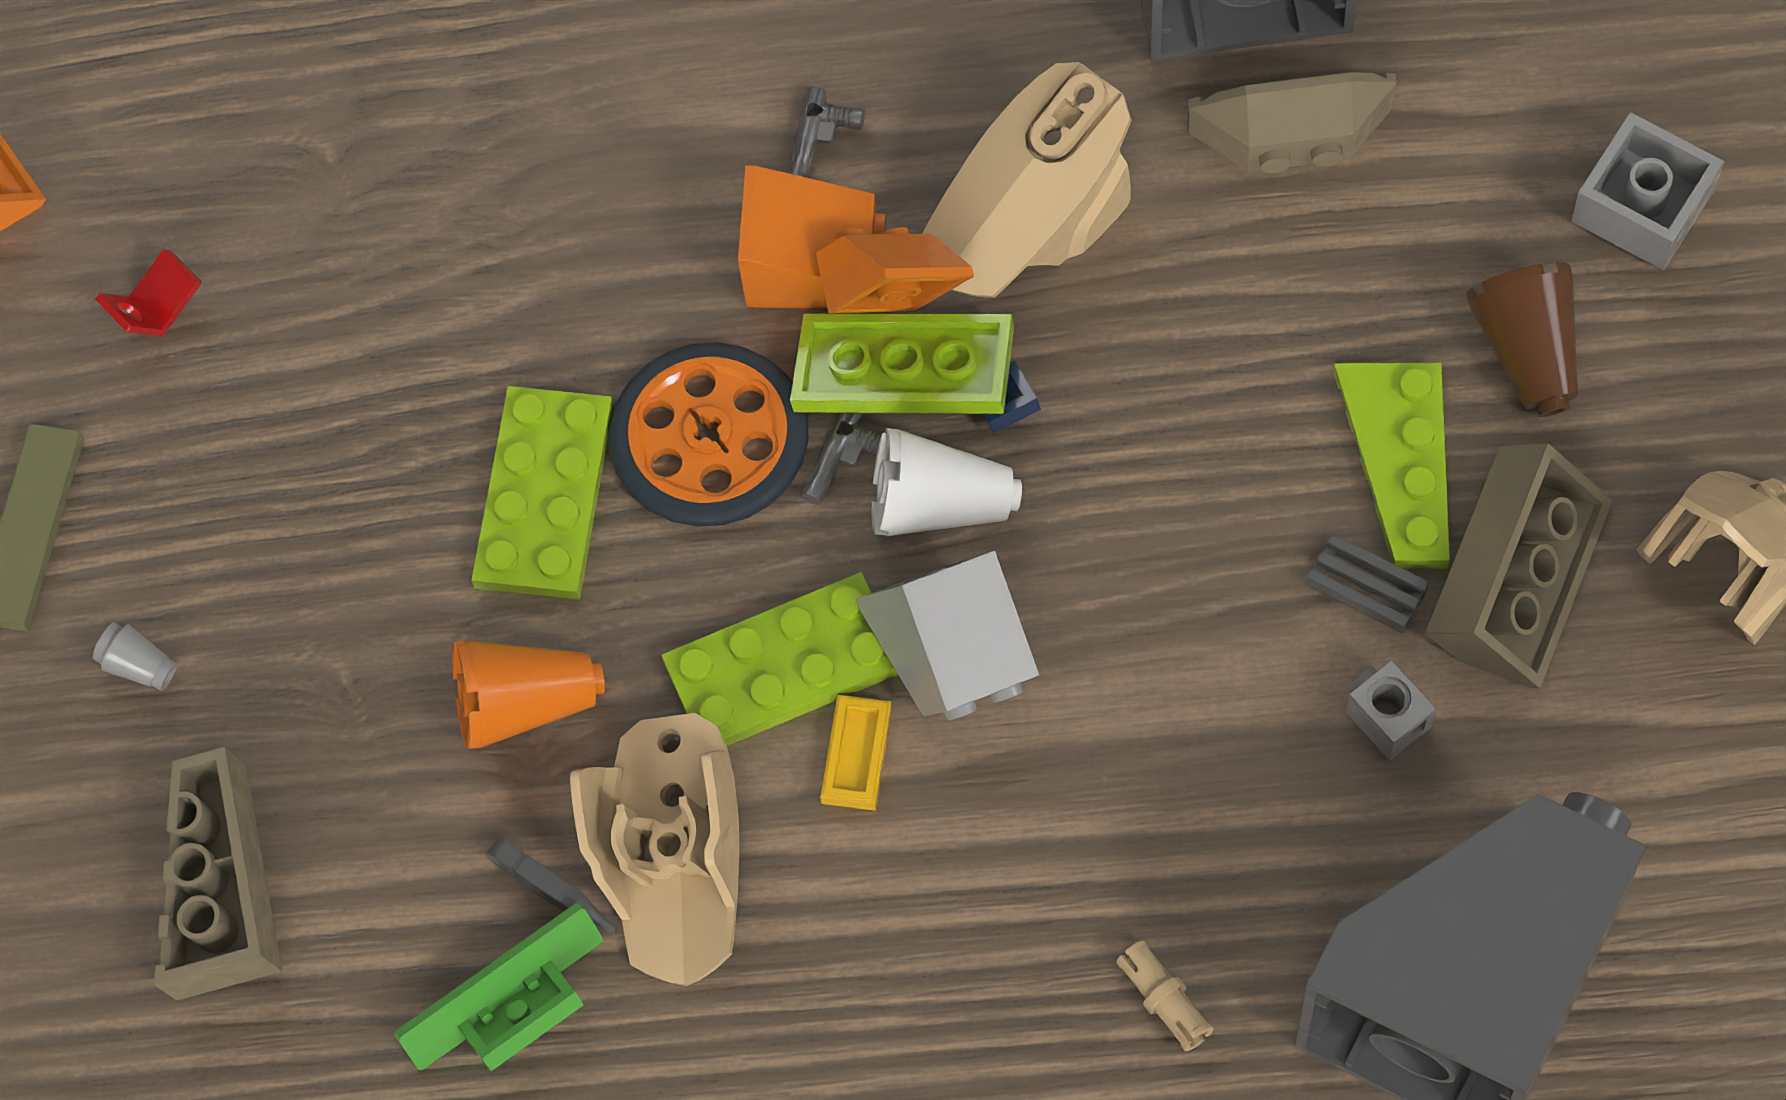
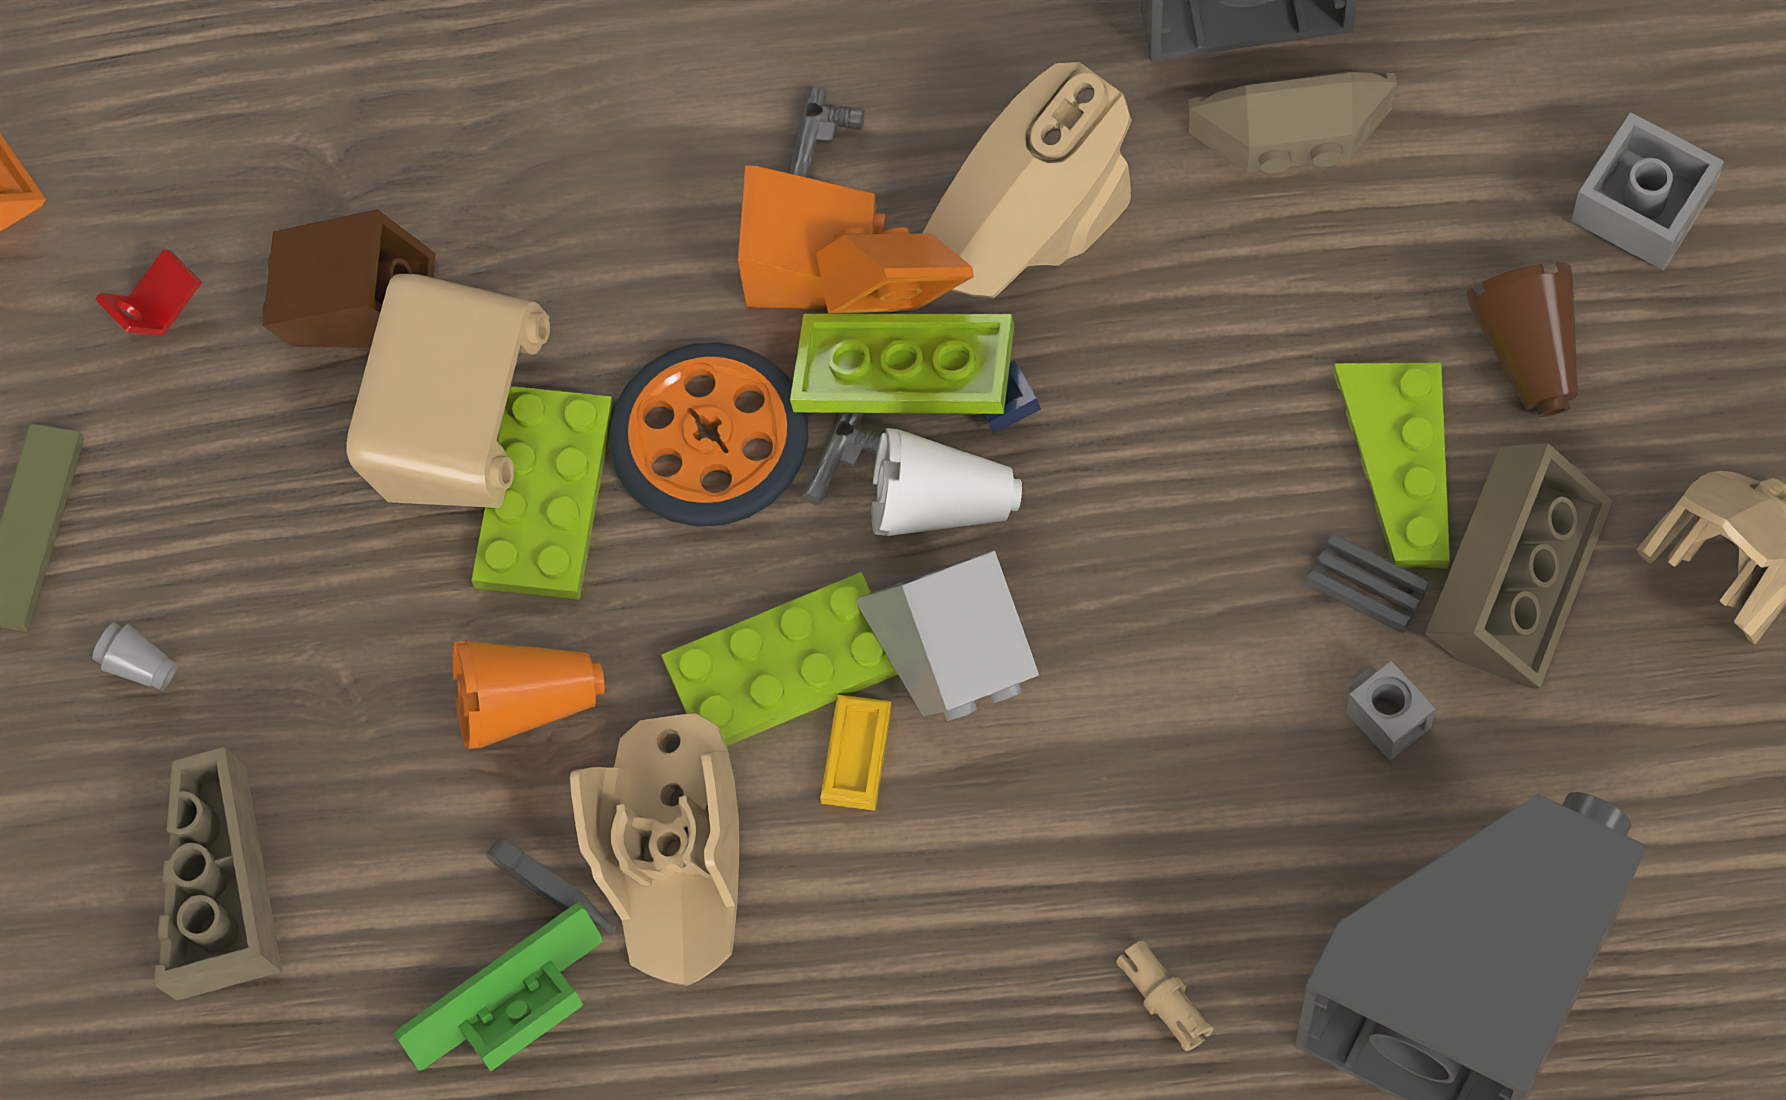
none -> reddish brown slope [263,209,436,348]
none -> tan windscreen [346,274,550,508]

